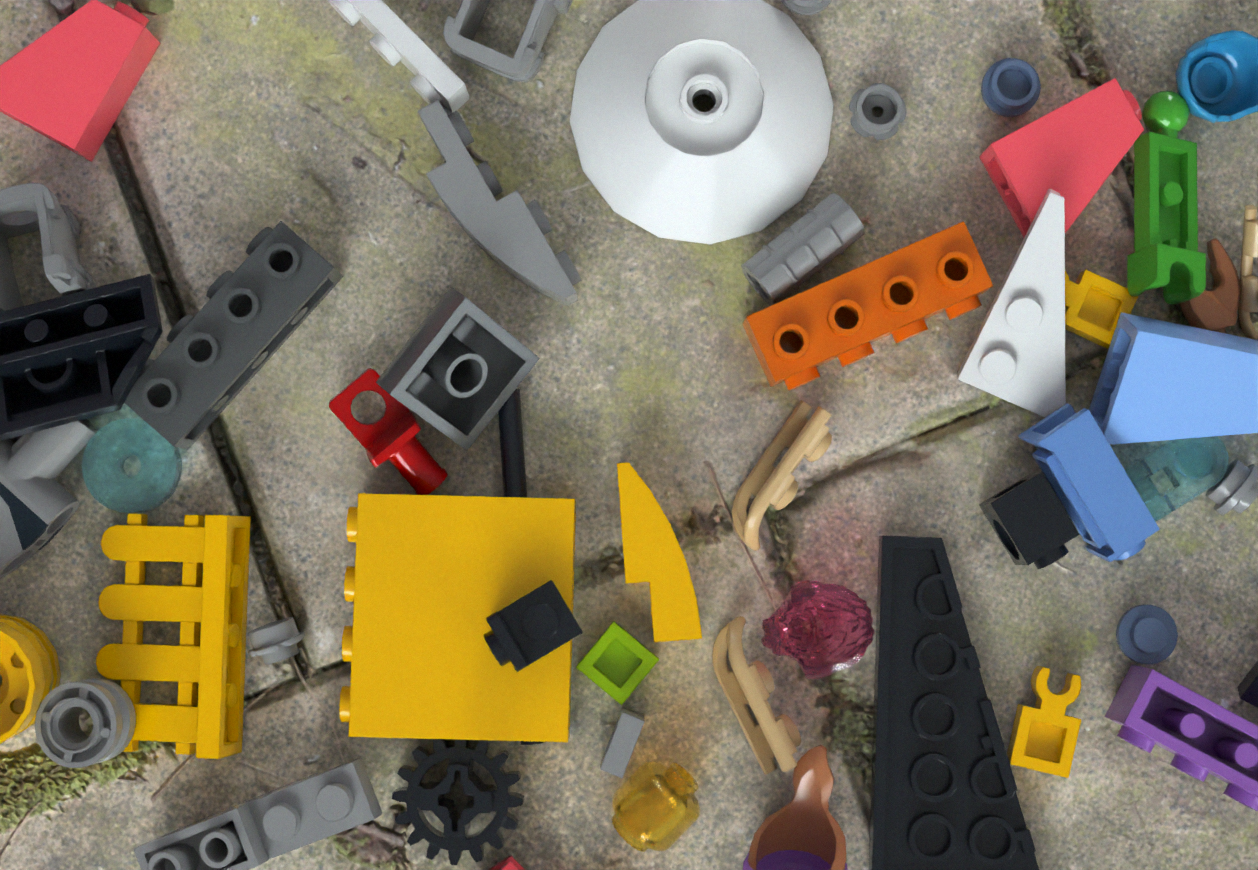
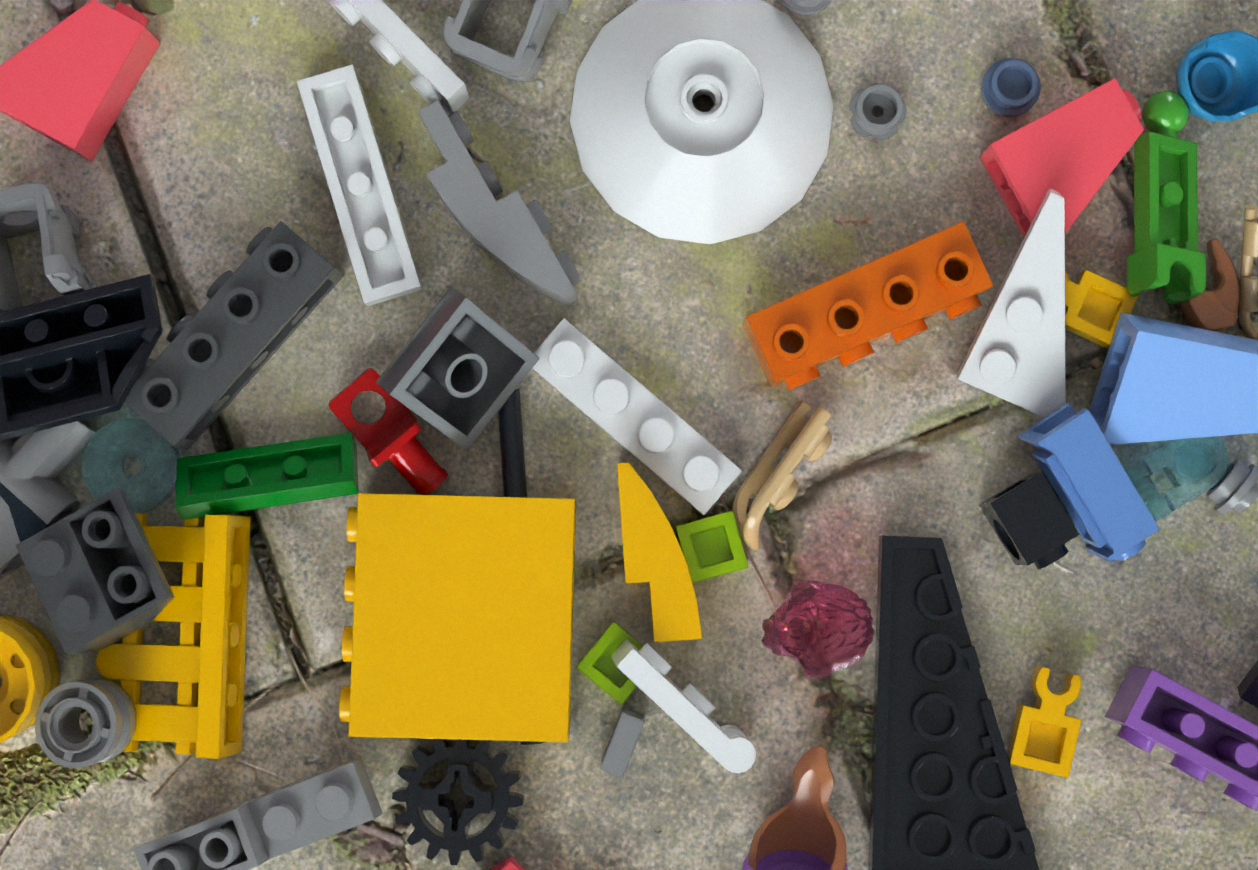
light grey plate [248,617,305,665] -> none
black bracket [483,580,583,672] -> none
clear yellow head [612,761,700,852] -> none
tan piece [712,616,801,775] -> none
light grey axle [741,193,865,306] -> none
sand blue plate [1116,605,1178,664] -> none
none -> dark grey slope [16,488,175,654]
none -> green plate [175,432,359,520]
none -> white plate [297,64,423,307]
none -> white plate [532,318,742,516]
none -> white plate [611,639,756,773]
none -> lime tile [675,511,749,583]

